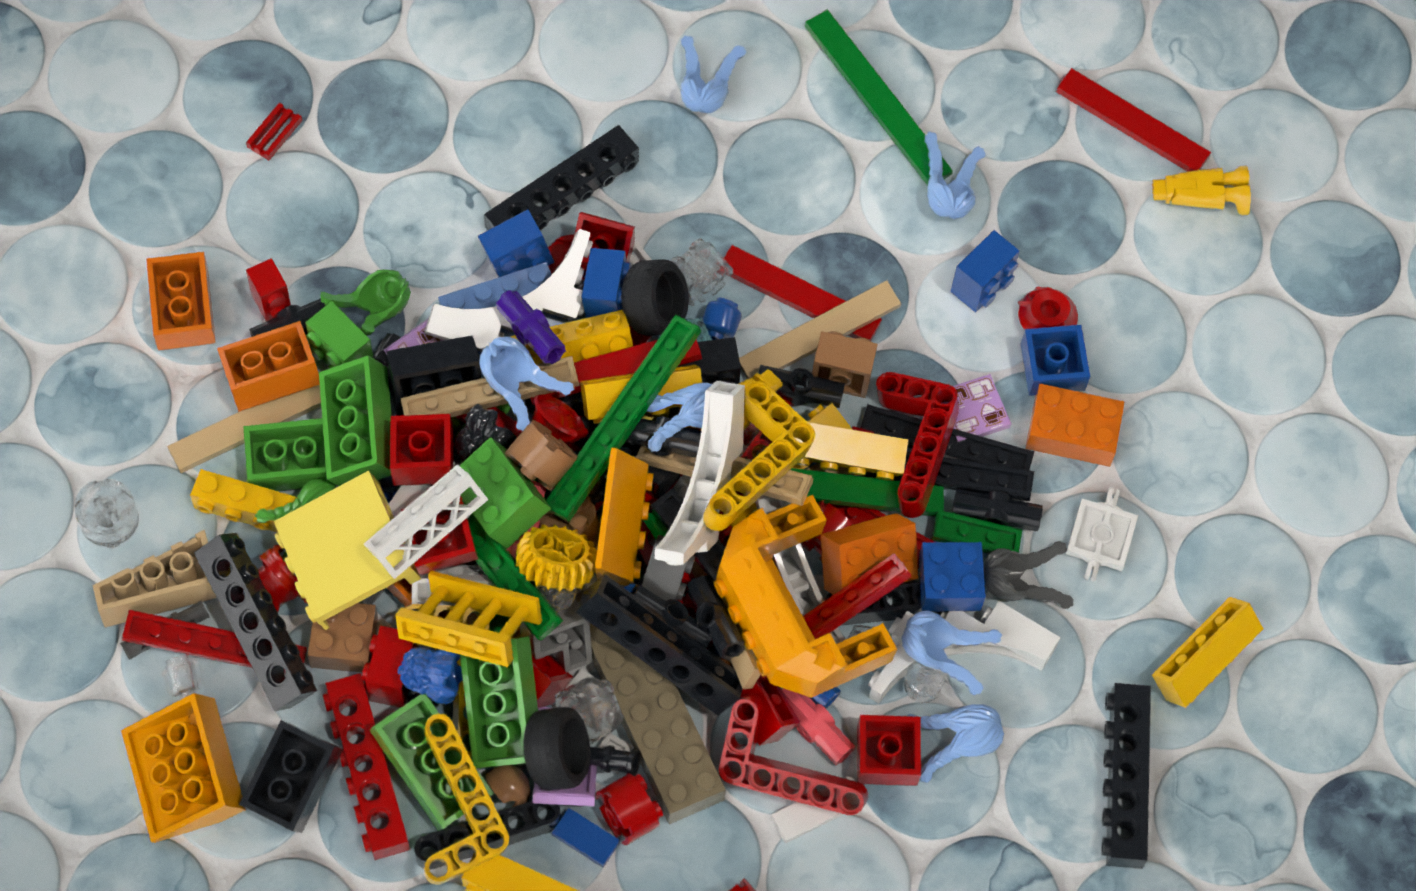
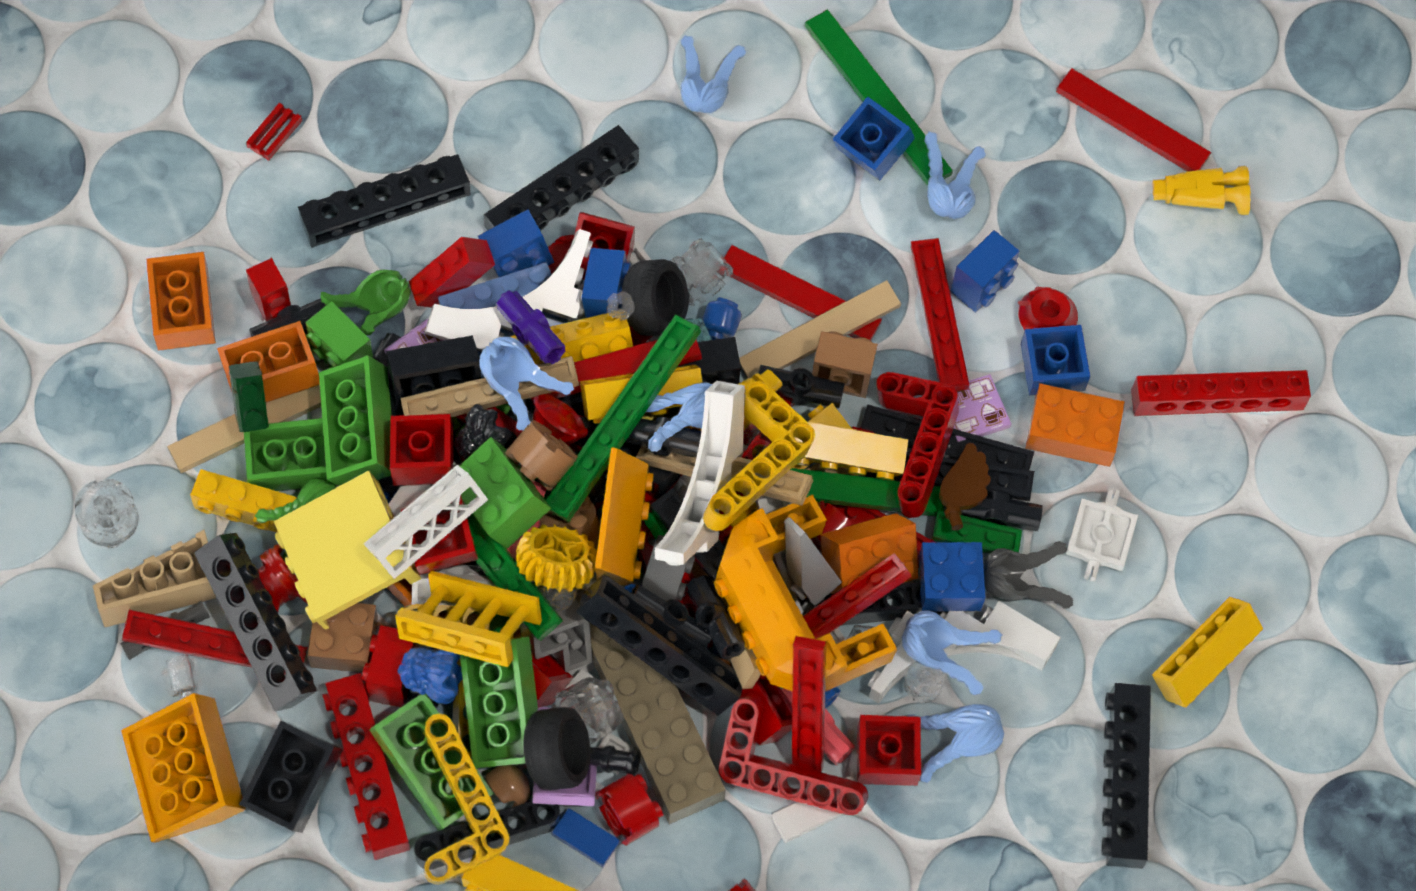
none -> dark green brick [228,361,269,432]
none -> black brick [298,154,471,248]
none -> red brick [409,236,495,308]
none -> clear plate [607,292,635,321]
none -> light grey slope [785,517,842,606]
none -> red tile [792,636,826,772]
none -> blue brick [832,96,915,181]
none -> red tile [910,238,970,391]
none -> reddish brown animal [939,443,991,531]
none -> red brick [1131,370,1311,416]

